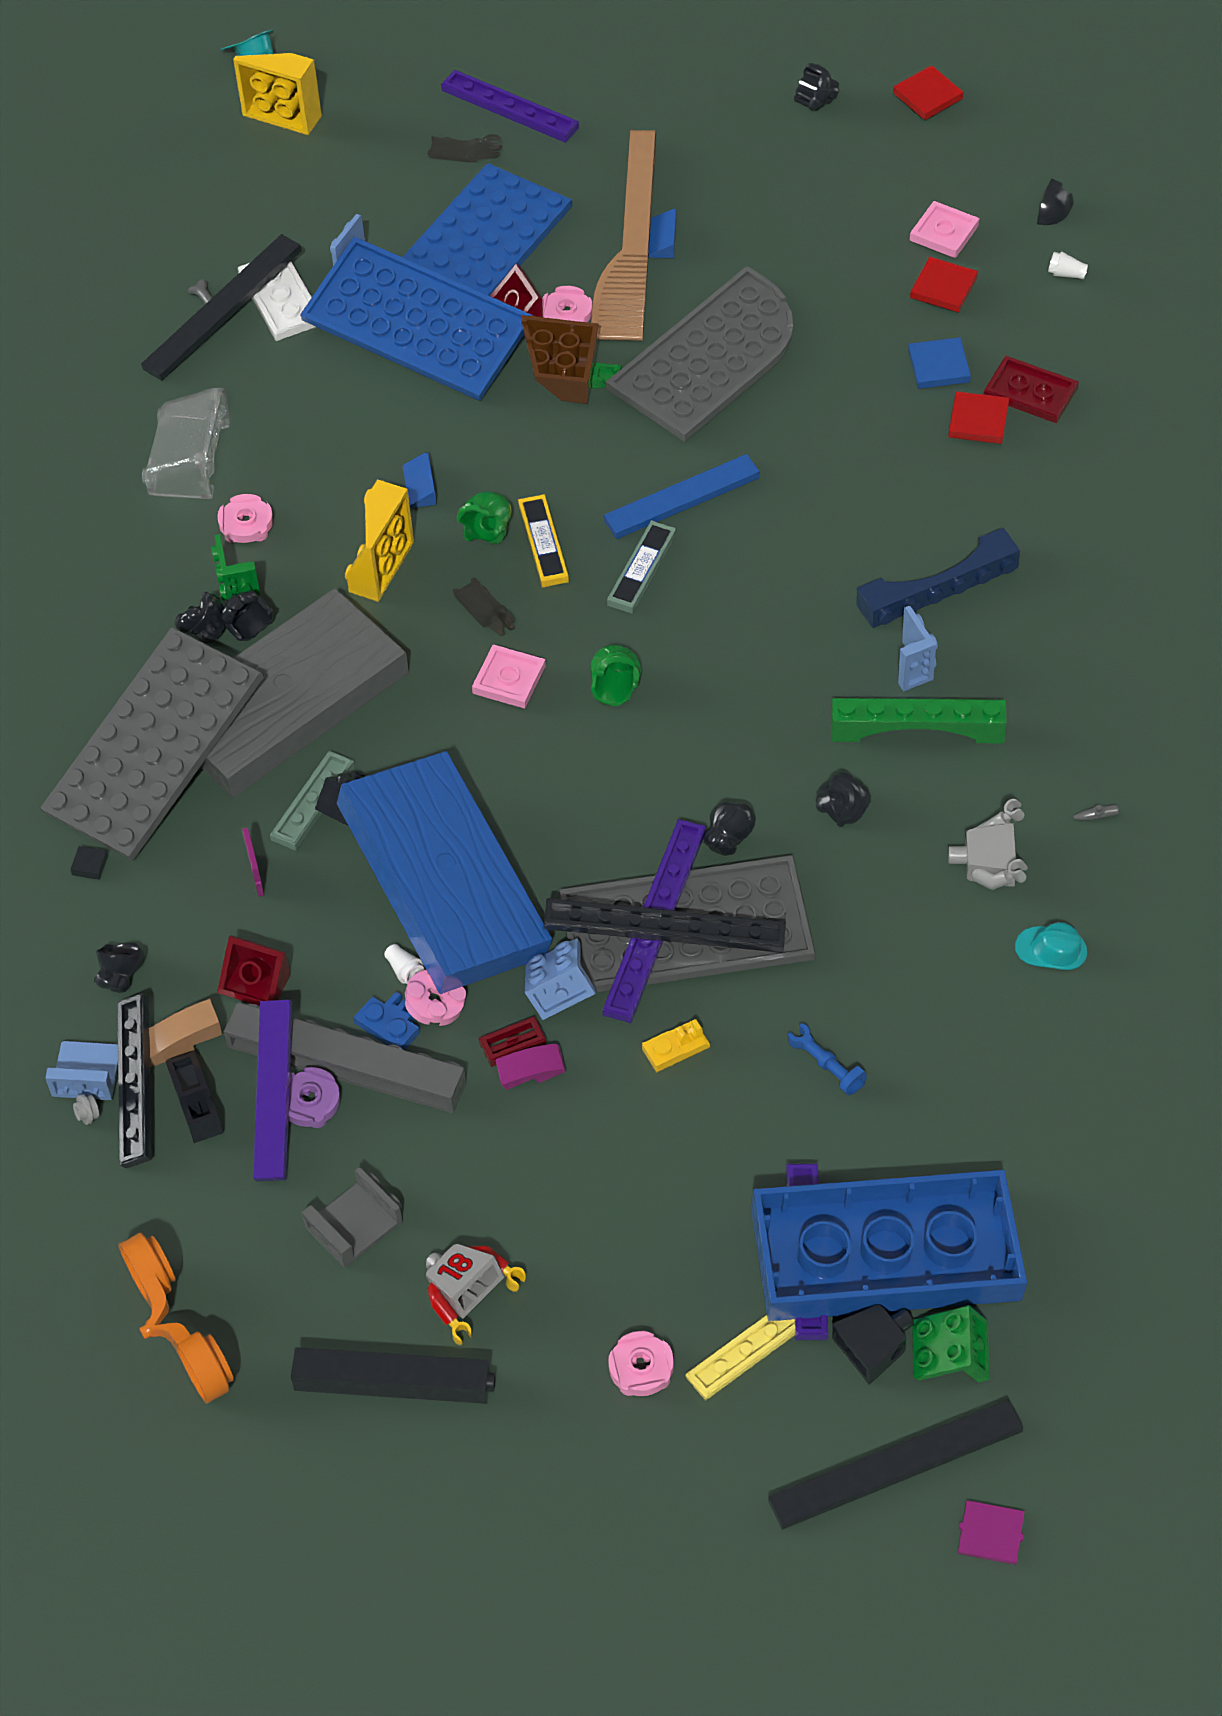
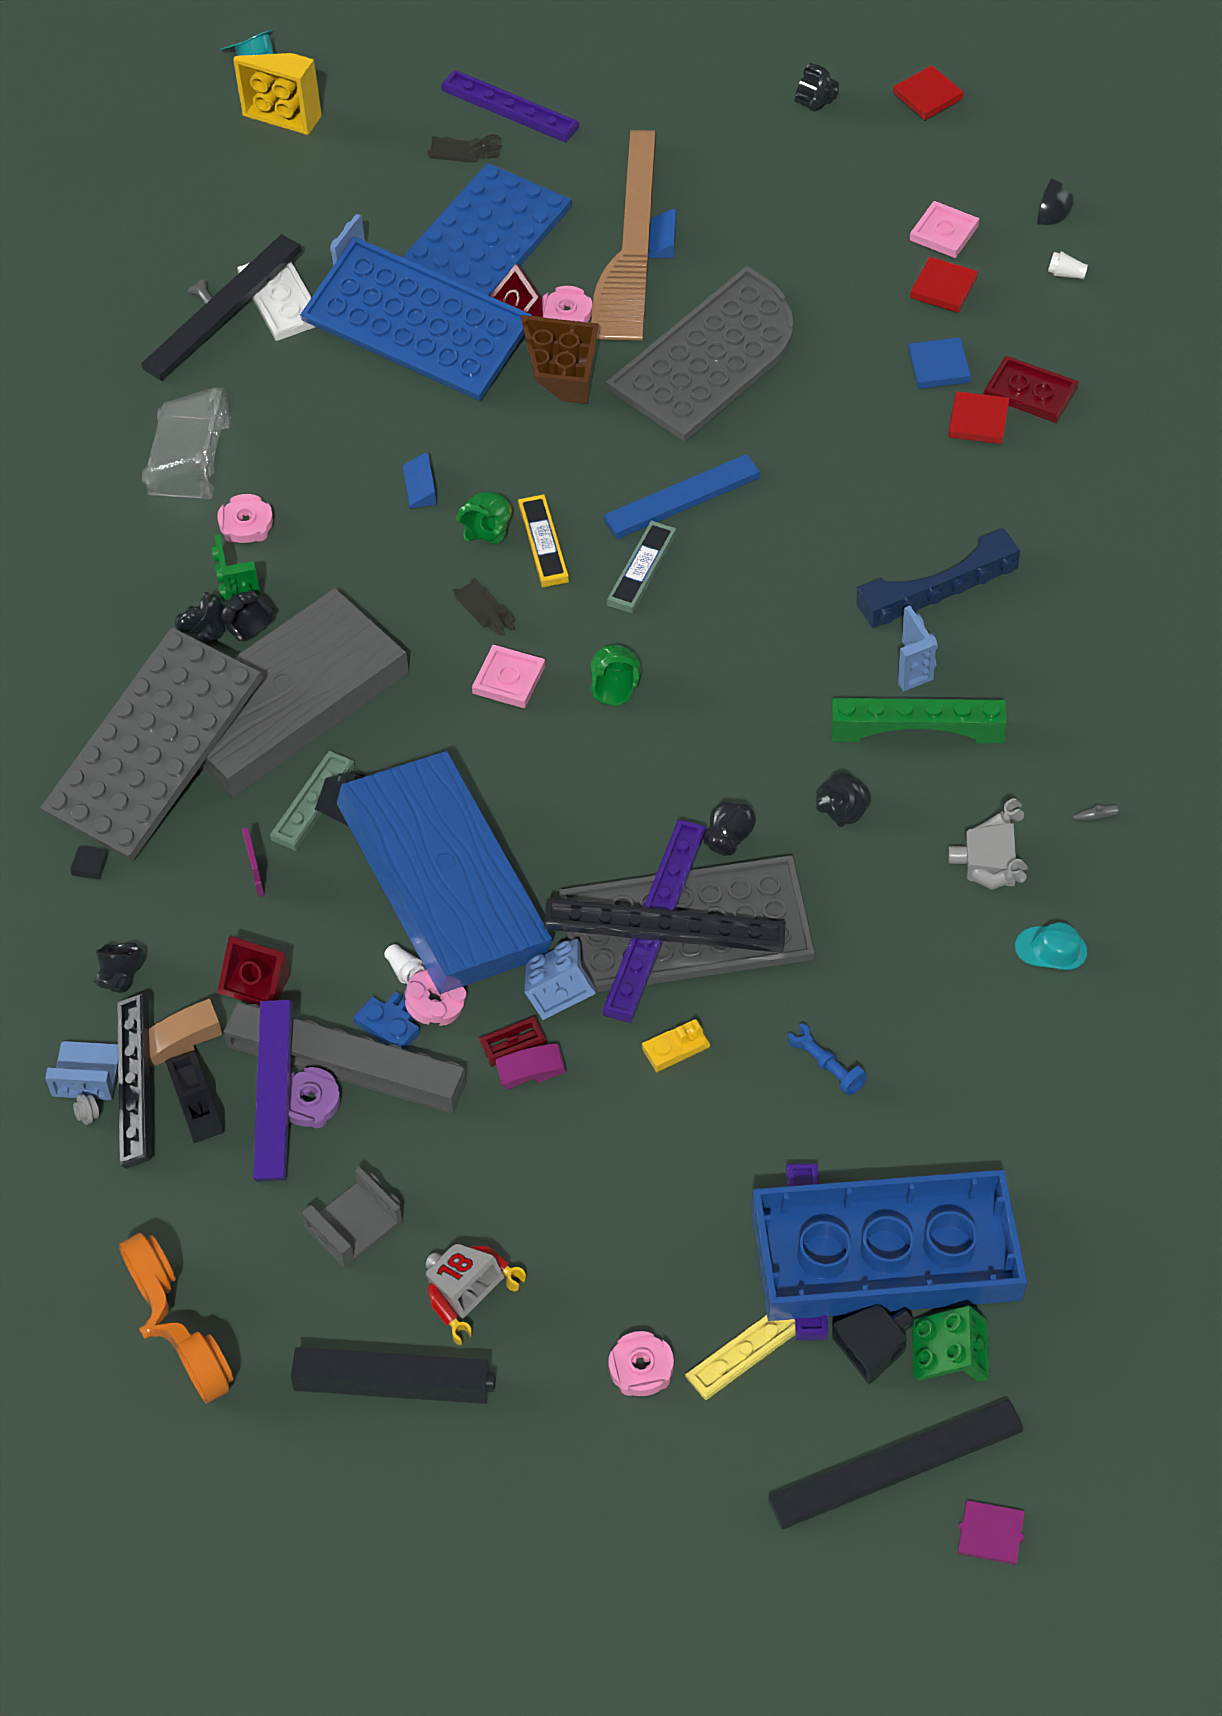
yellow slope [345,479,414,602] -> none
green tile [592,363,622,389] -> none

